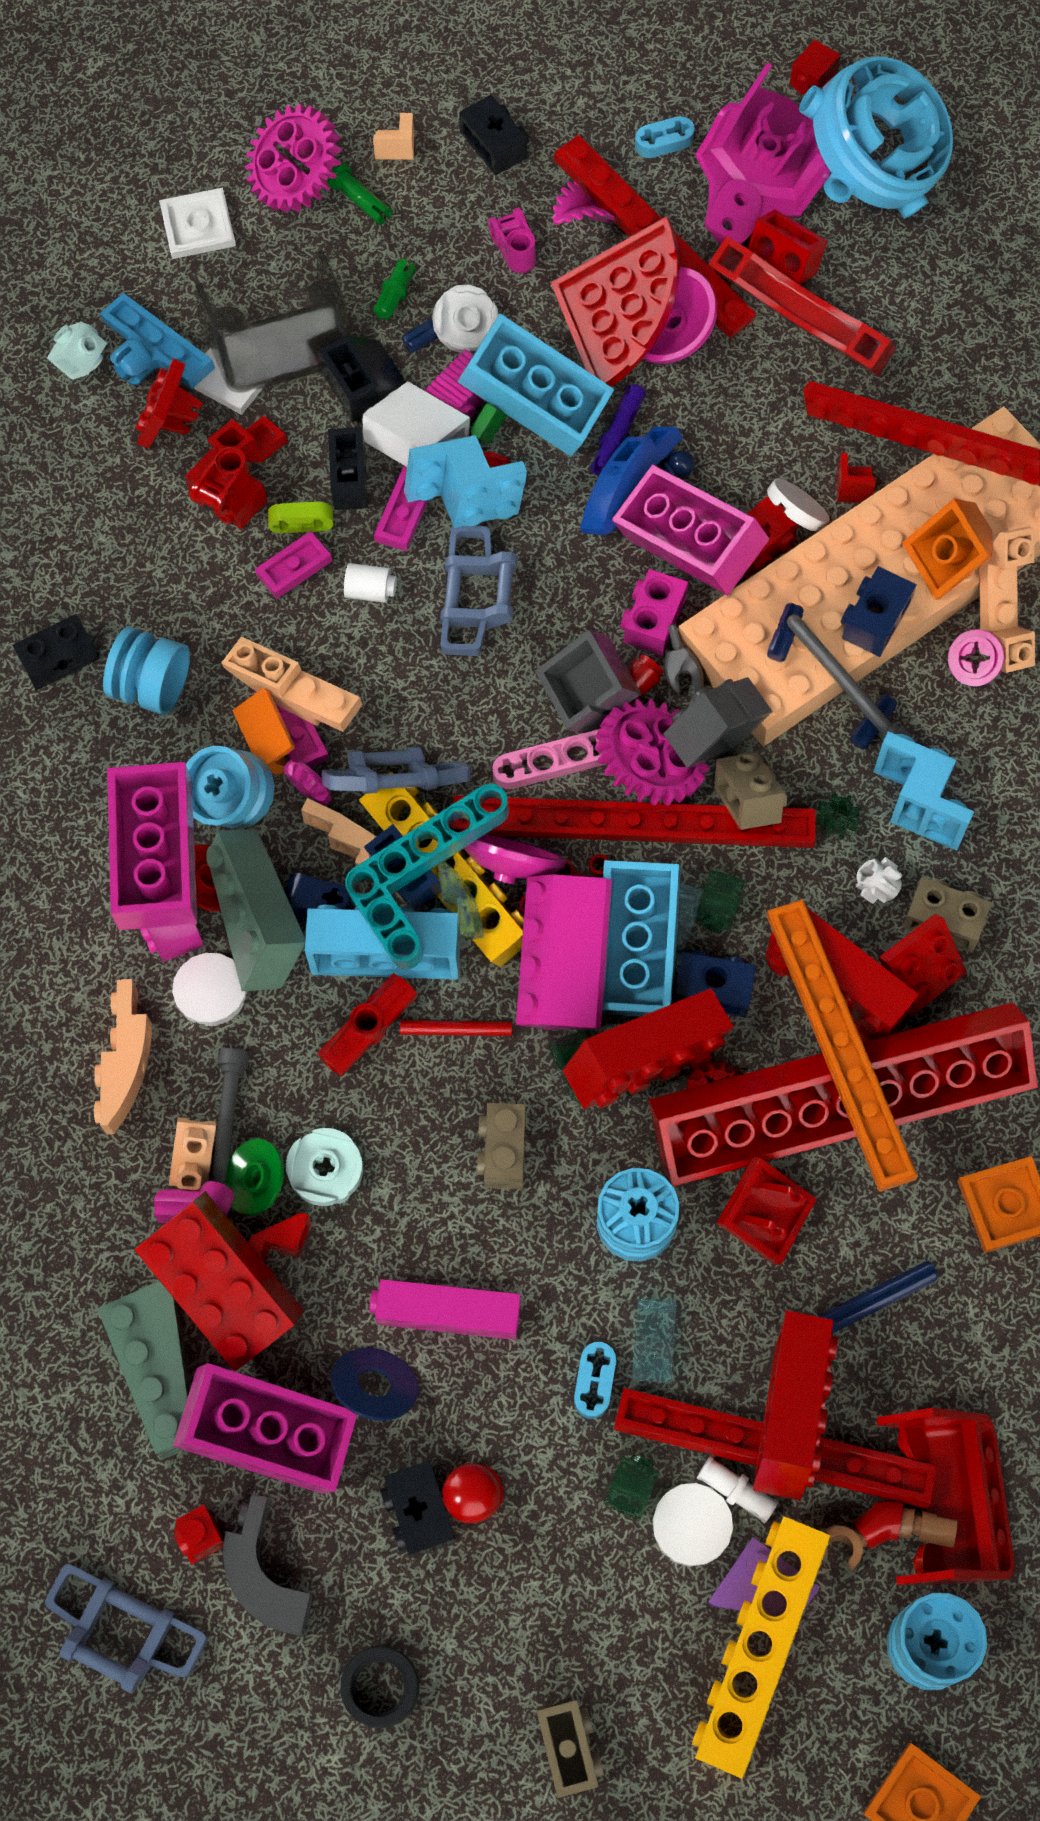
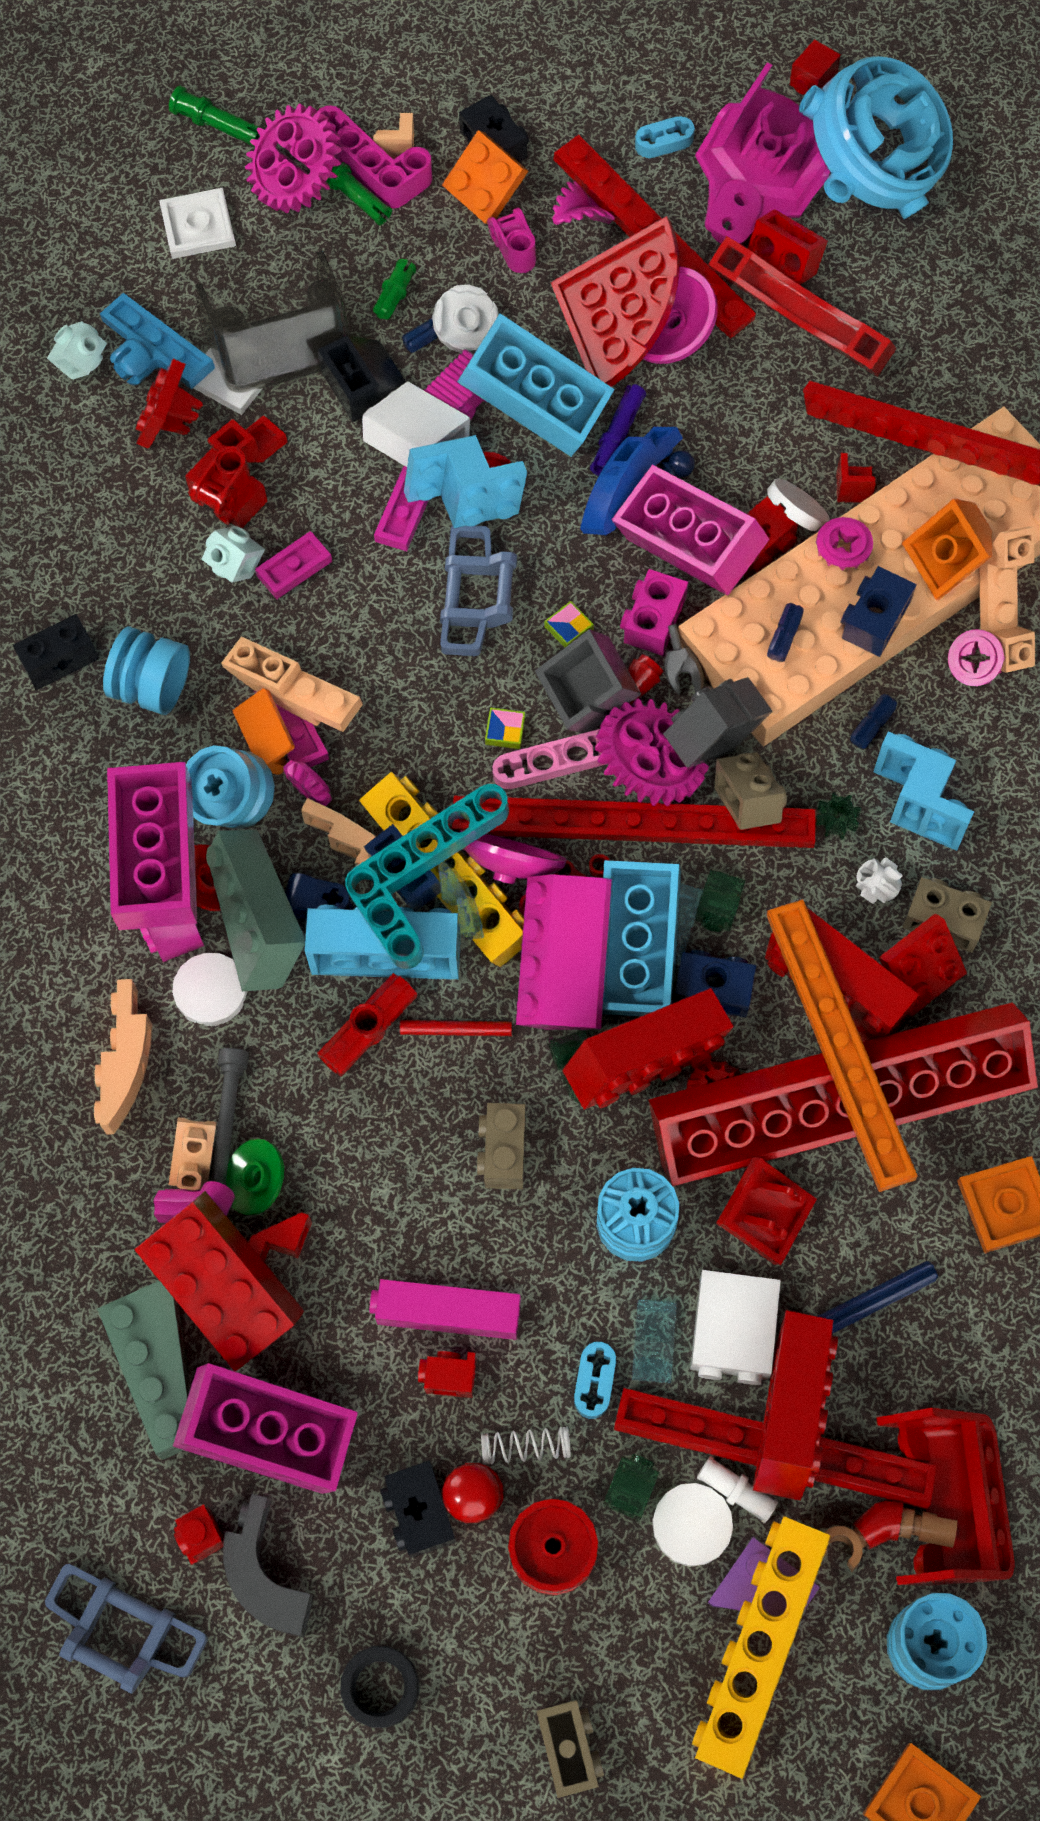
lime beam [268,502,333,534] -> none
light aqua plate [286,1128,363,1206] -> none
sand blue bar [322,746,471,794] -> none
black brick [328,427,368,510] -> none
dark blue gear [331,1348,418,1421] -> none
white brick [344,563,397,603] -> none
green tile [470,403,507,444] -> none
dark grey piece [787,615,911,745] -> none
none -> green pin [169,85,264,148]
none -> light aqua brick [202,526,265,583]
none -> dark pink beam [318,105,433,208]
none -> red brick [418,1351,477,1398]
none -> orange plate [442,130,529,225]
none -> white piece [481,1426,571,1465]
none -> tile [485,708,525,749]
none -> red wheel [508,1499,598,1596]
none -> tile [544,601,594,648]
none -> white brick [690,1270,781,1385]
none -> dark pink gear [816,517,873,571]

